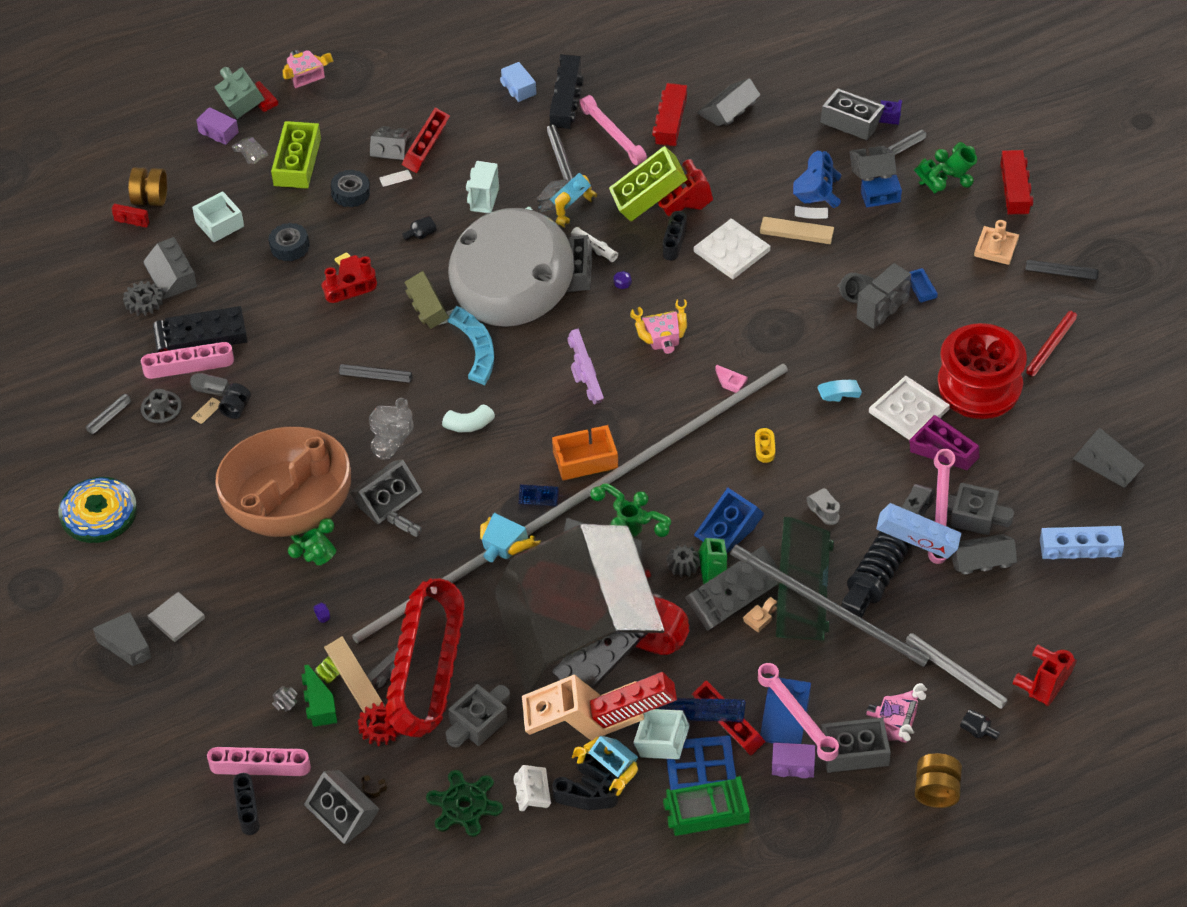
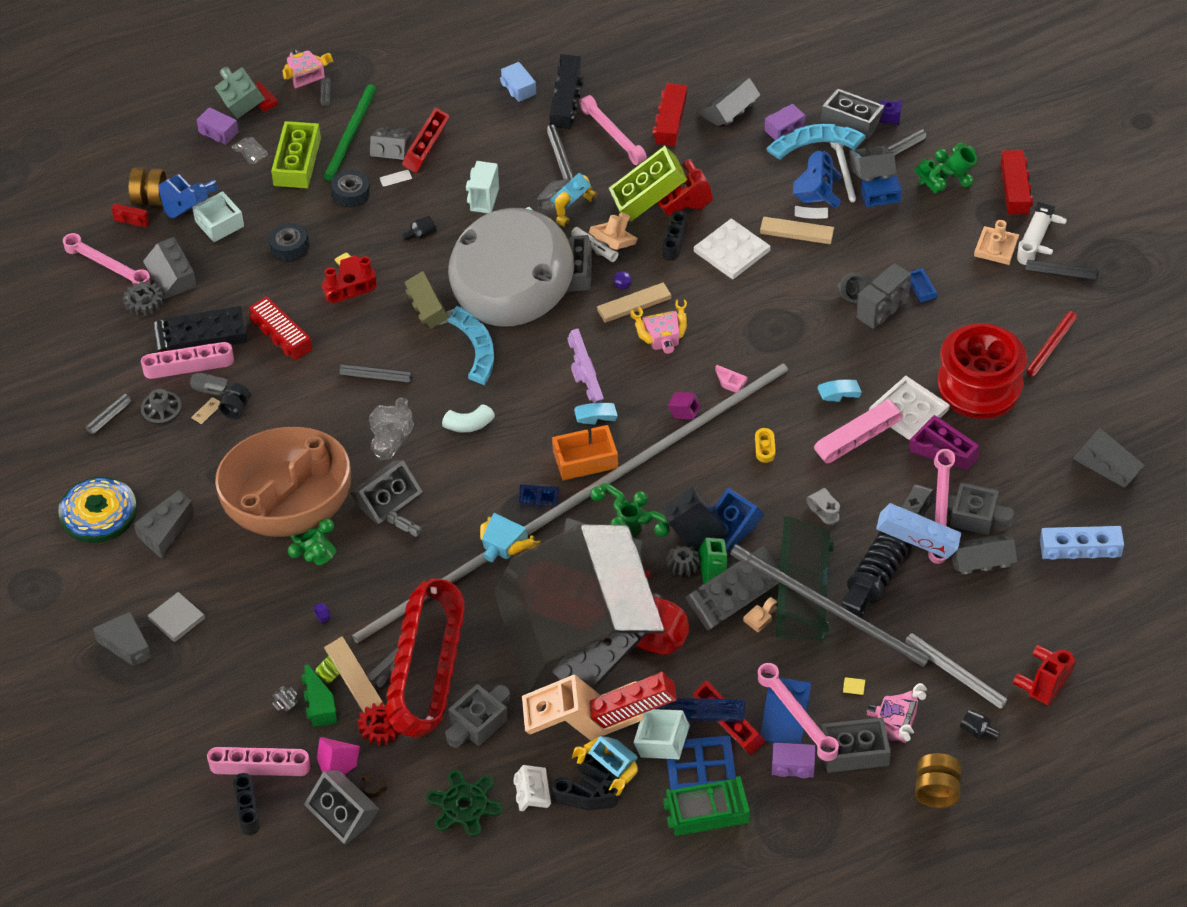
none -> bright pink piece [63,233,151,287]
none -> dark grey wedge [134,490,195,559]
none -> blue piece [158,174,218,218]
none -> red brick [249,296,312,361]
none -> dark pink slope [317,737,360,775]
none -> dark grey axle [320,78,331,106]
none -> green piece [323,84,376,181]
none -> medium azure slope [574,403,618,425]
none -> light nougat plate [589,213,638,250]
none -> tan tile [597,282,671,323]
none -> black slope [661,487,728,551]
none -> magenta brick [668,392,701,420]
none -> medium lavender brick [765,104,806,140]
none -> medium azure tile [767,124,866,160]
none -> bright pink beam [814,400,903,464]
none -> white piece [830,142,856,202]
none -> light yellow piece [843,677,865,695]
none -> white piece [1017,202,1067,265]

